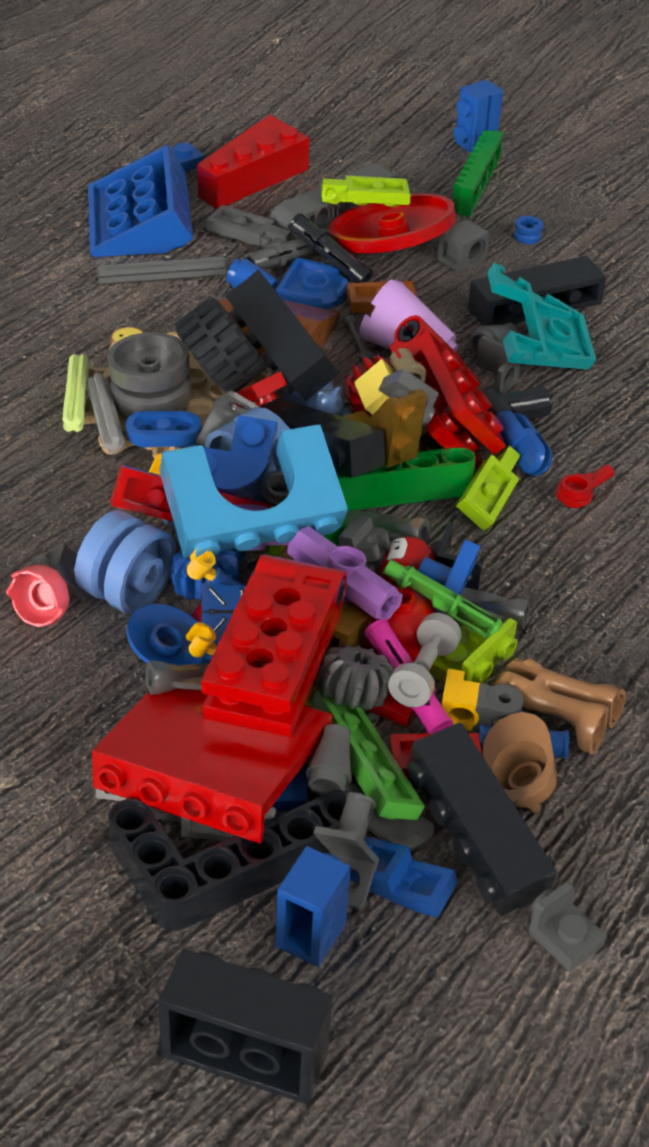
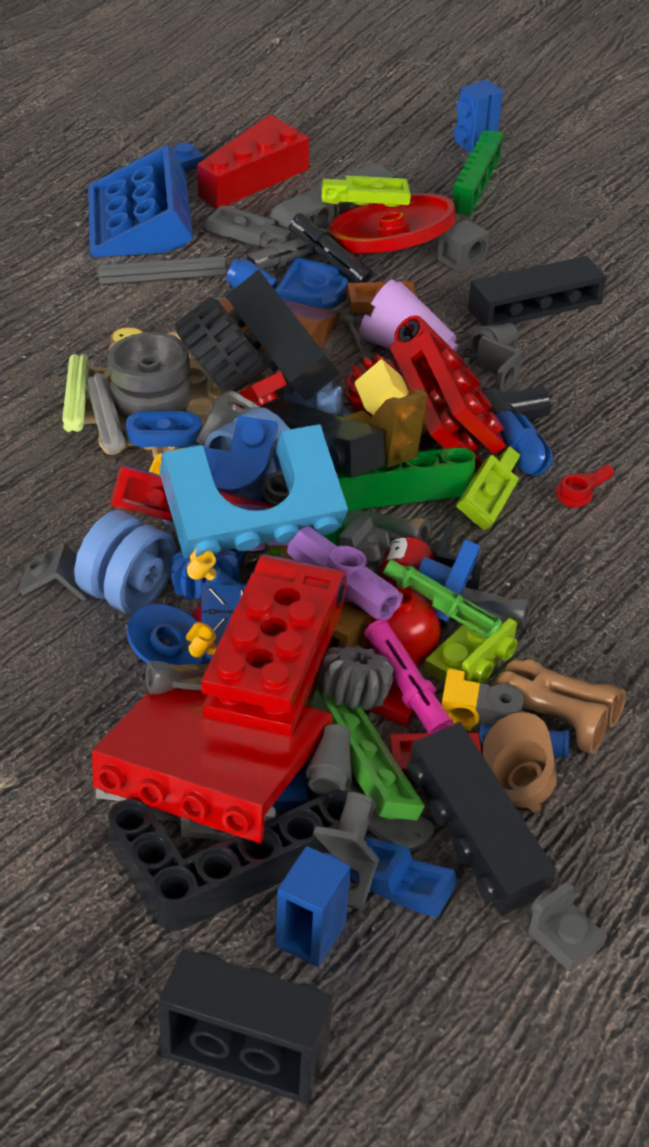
coral hair [6,564,70,628] -> none
dark grey bracket [378,369,439,427] -> none
light grey wheel [388,613,461,707] -> none
dark tan pin [390,348,426,382] -> none
teal wing [487,263,596,370] -> none
blue bush [514,216,543,244] -> none

